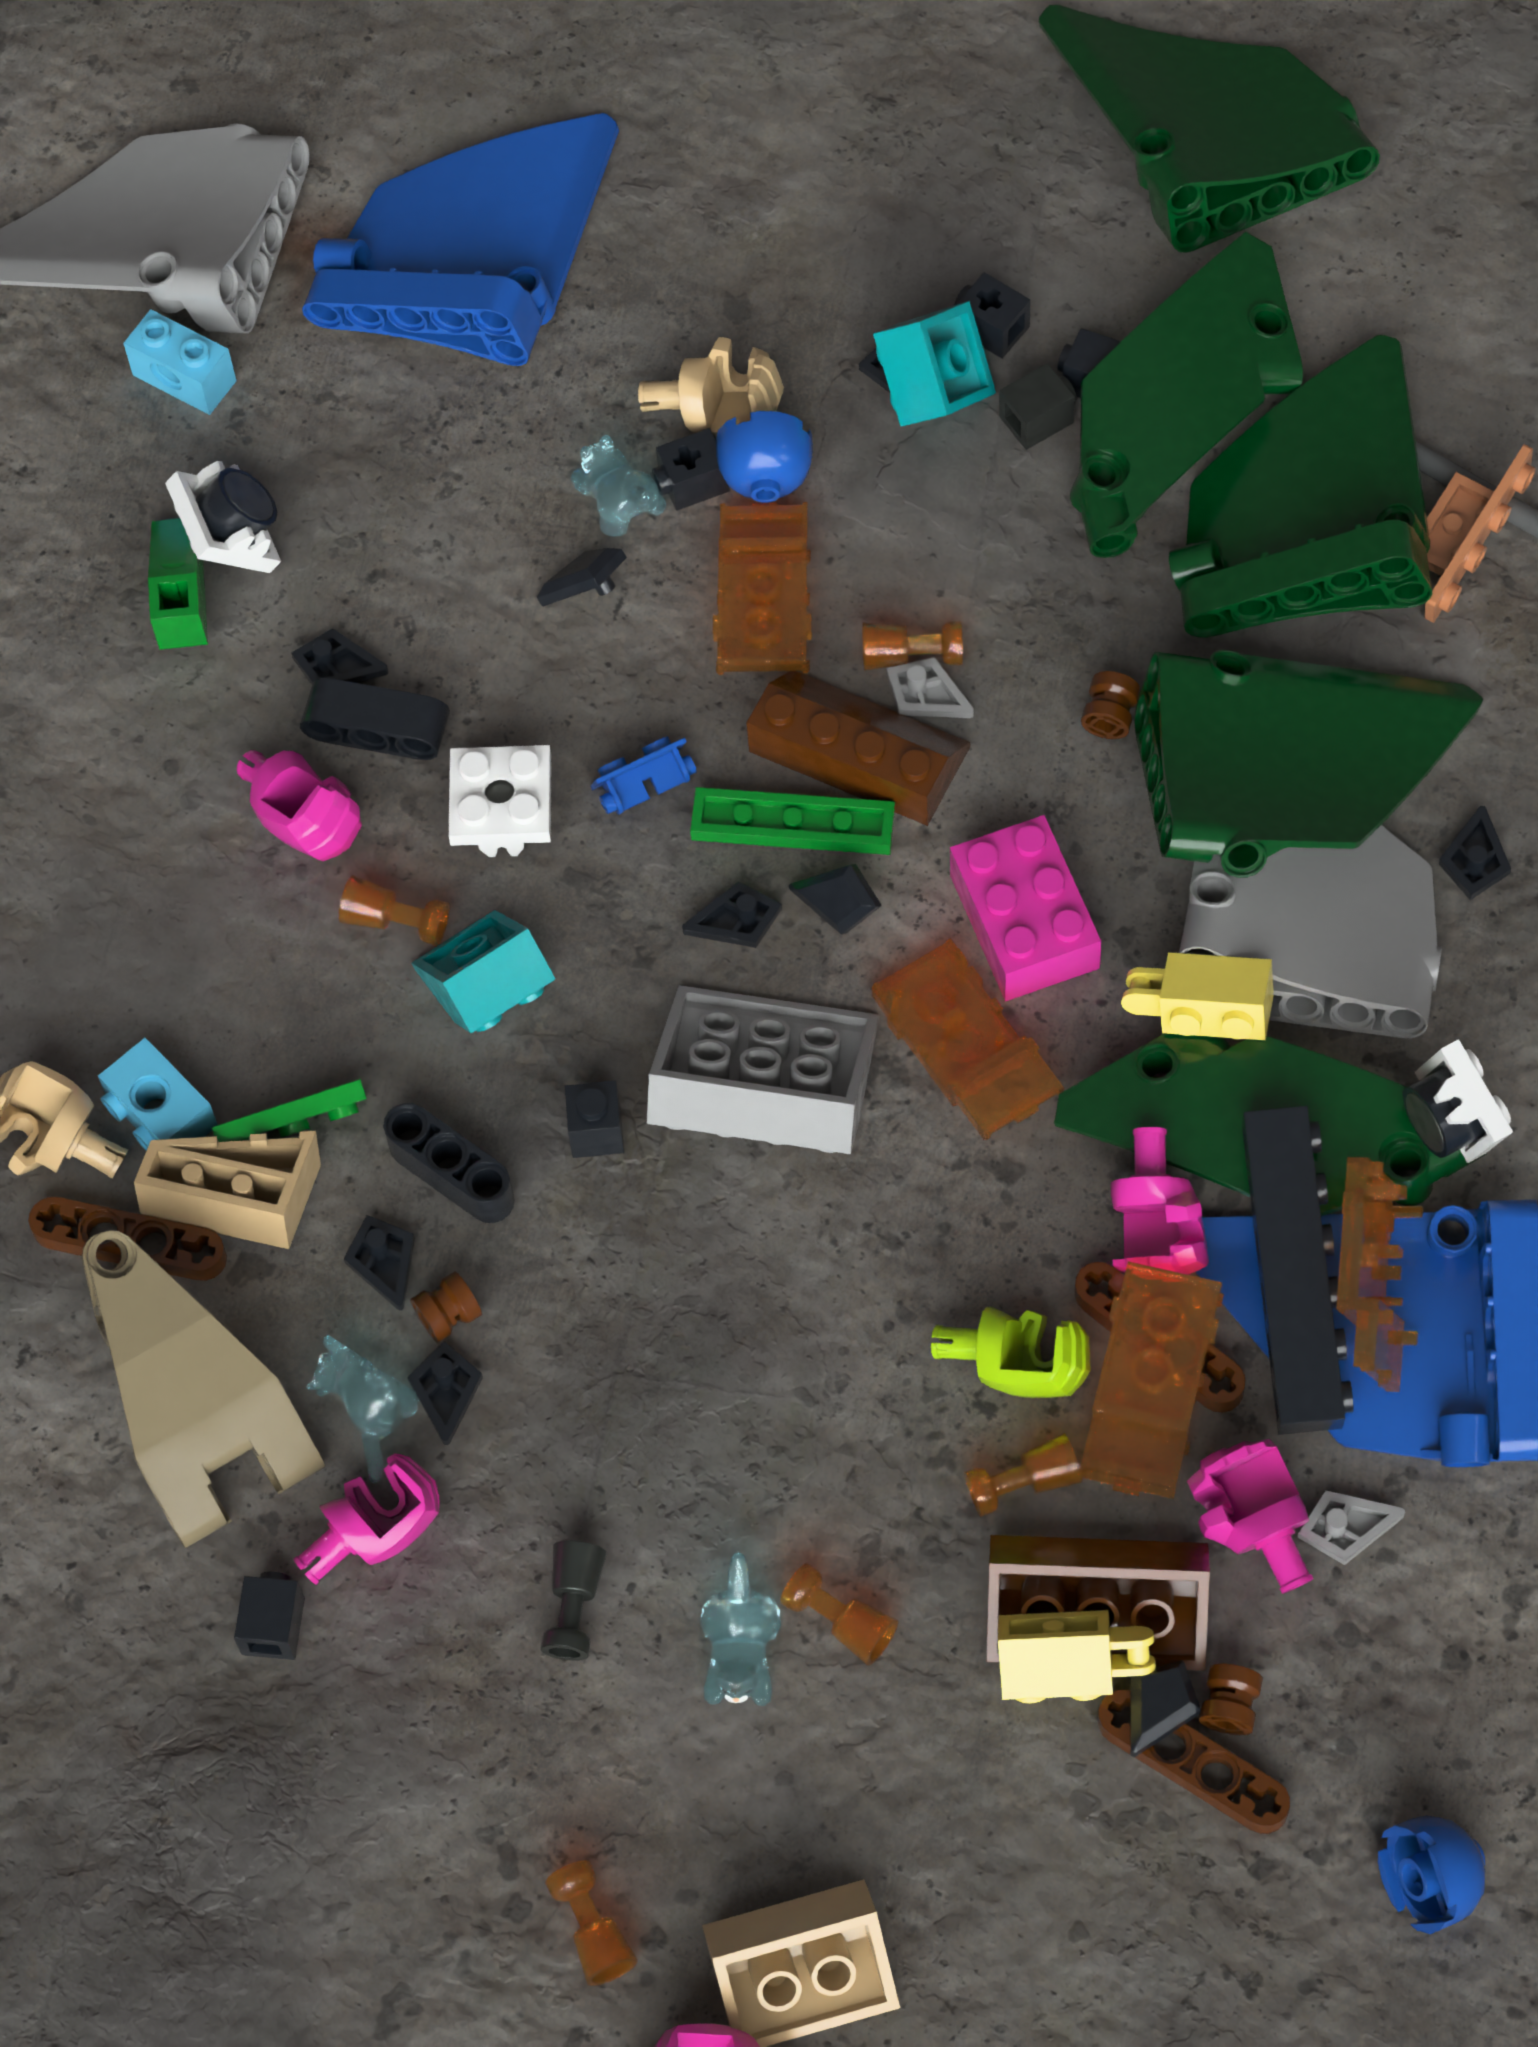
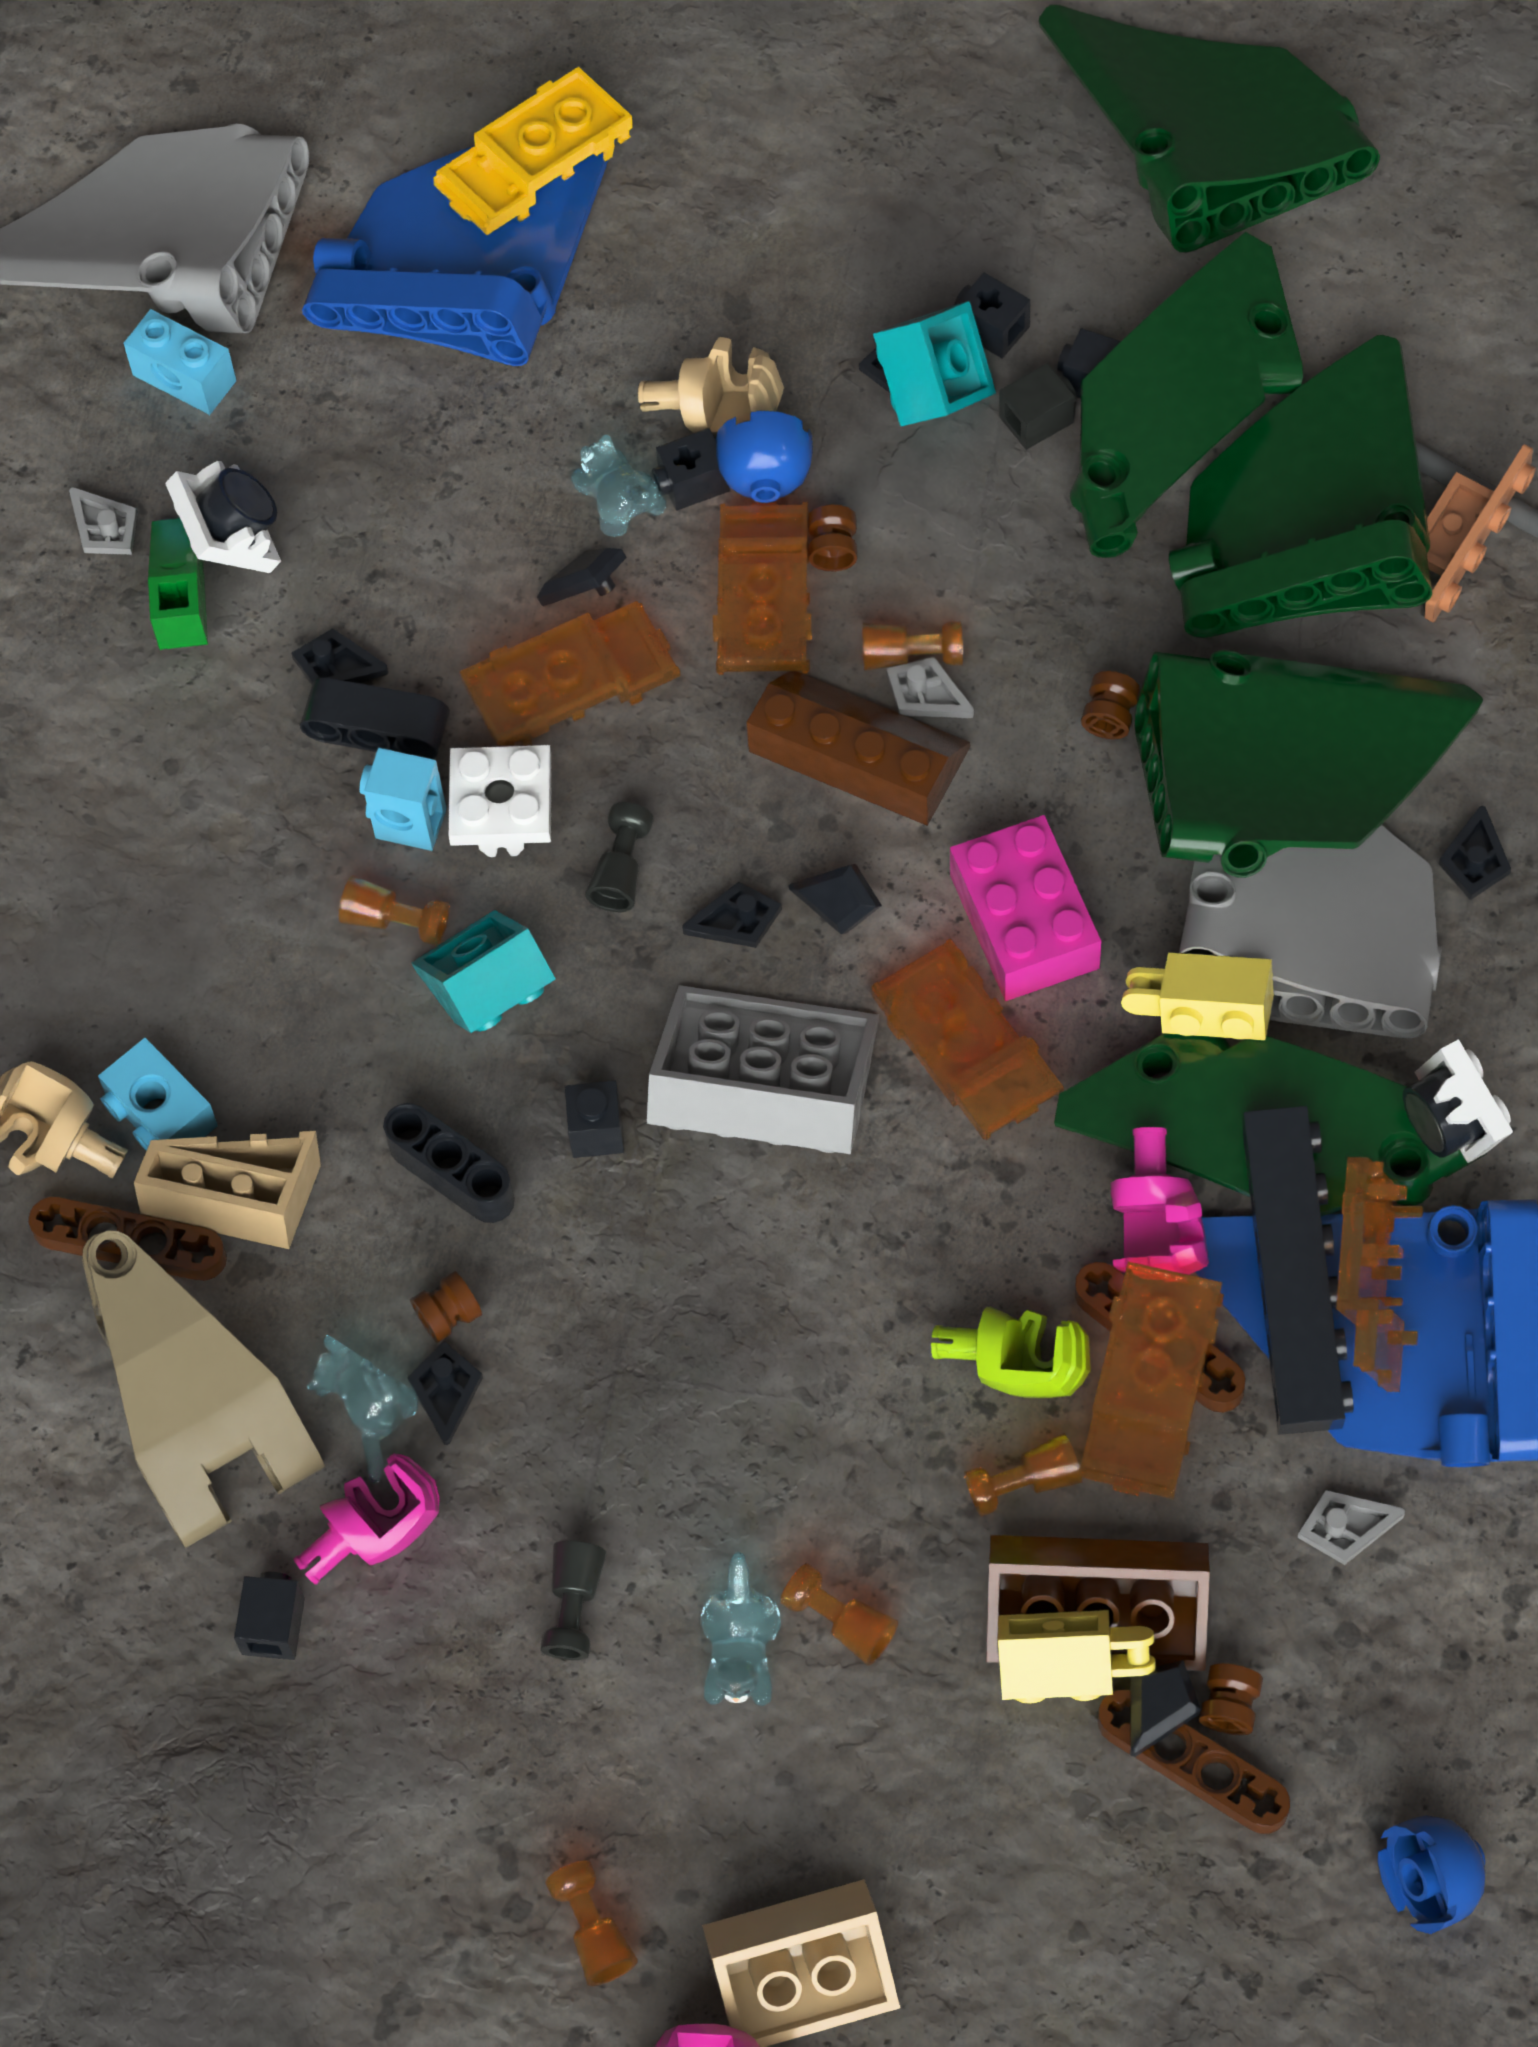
green plate [212,1079,367,1142] -> none
dark pink piece [237,750,362,862] -> none
black piece [344,1215,415,1310] -> none
blue hinge [590,736,697,815] -> none
green plate [690,787,895,855] -> none
dark pink piece [1187,1439,1313,1594] -> none
none -> light grey piece [69,487,138,555]
none -> medium azure brick [360,748,447,851]
none -> yellow piece [433,67,632,235]
none -> clear orange piece [459,601,681,747]
none -> pearl dark grey piece [585,802,654,912]
none -> reddish brown wheel [808,504,857,572]

